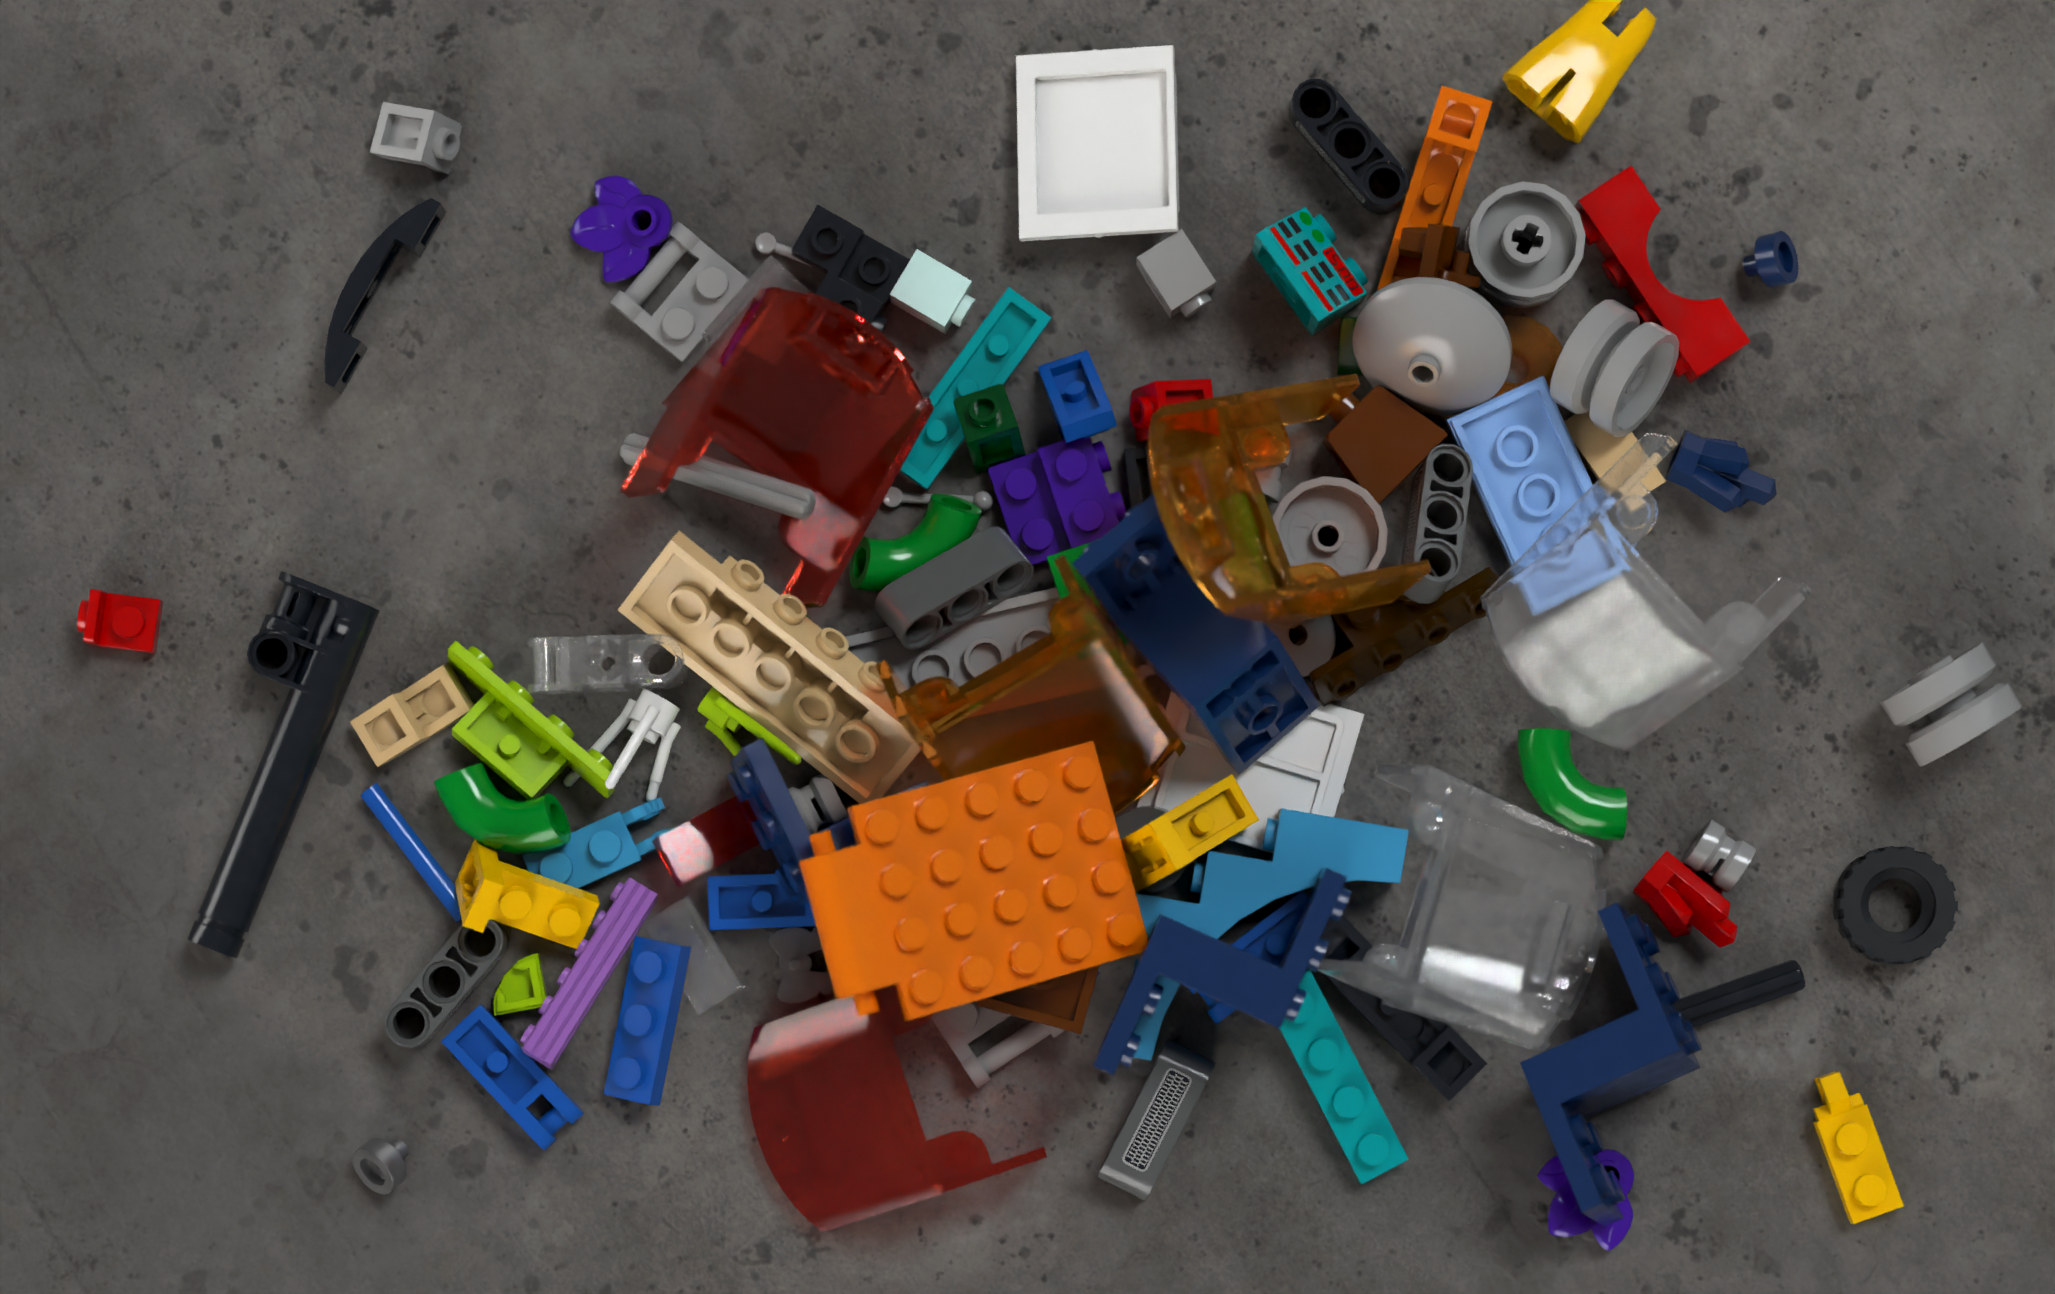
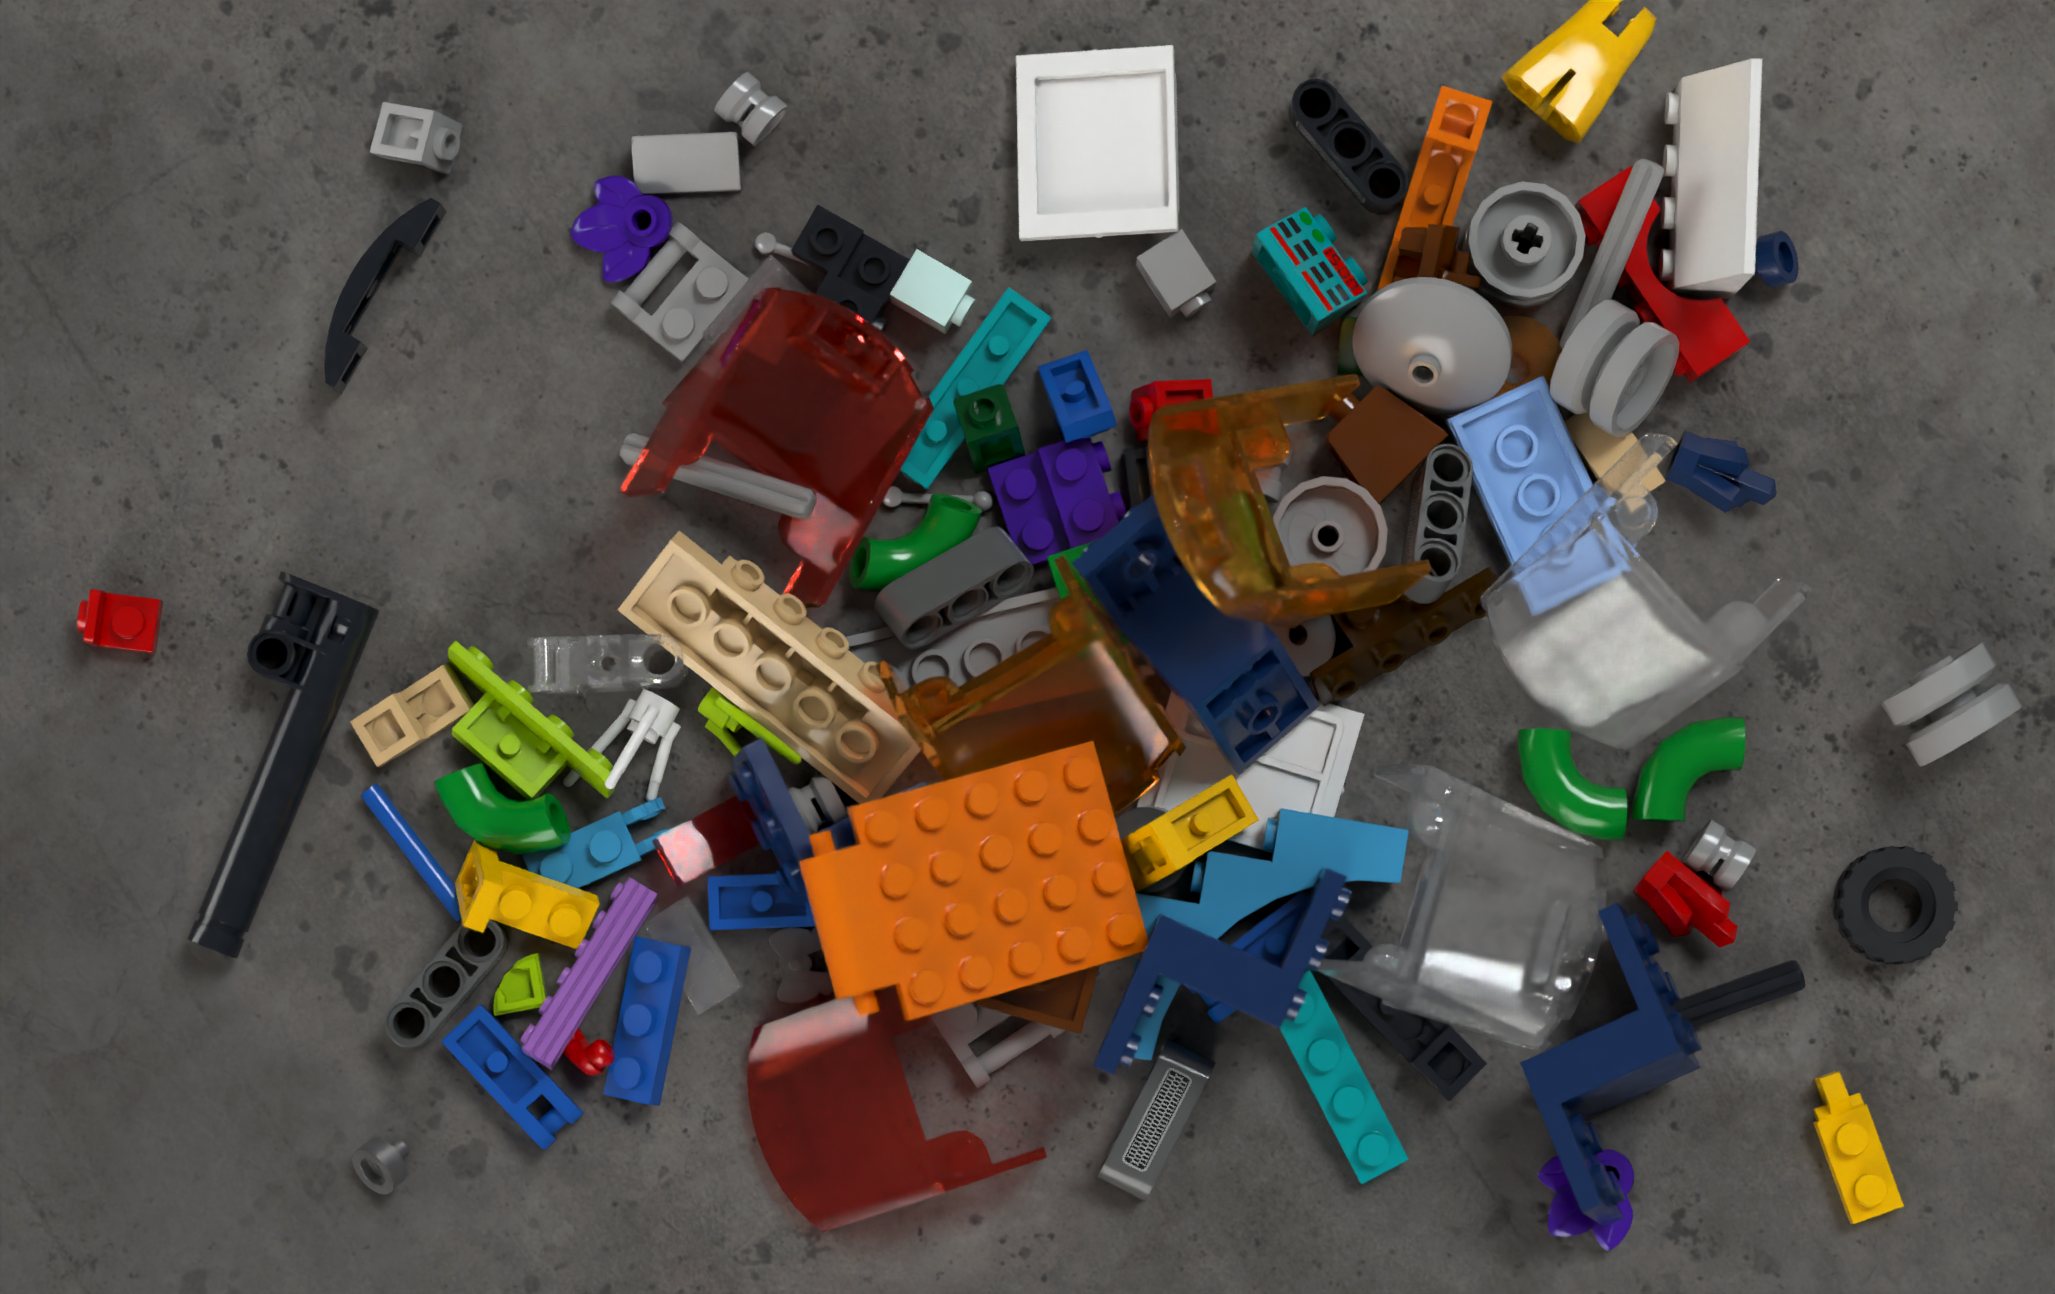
none -> red arm [563,1028,615,1076]
none -> light grey slope [631,132,741,195]
none -> light grey wheel [714,72,788,146]
none -> light grey axle [1559,159,1664,350]
none -> green cylinder [1632,717,1746,822]
none -> white slope [1659,58,1762,299]

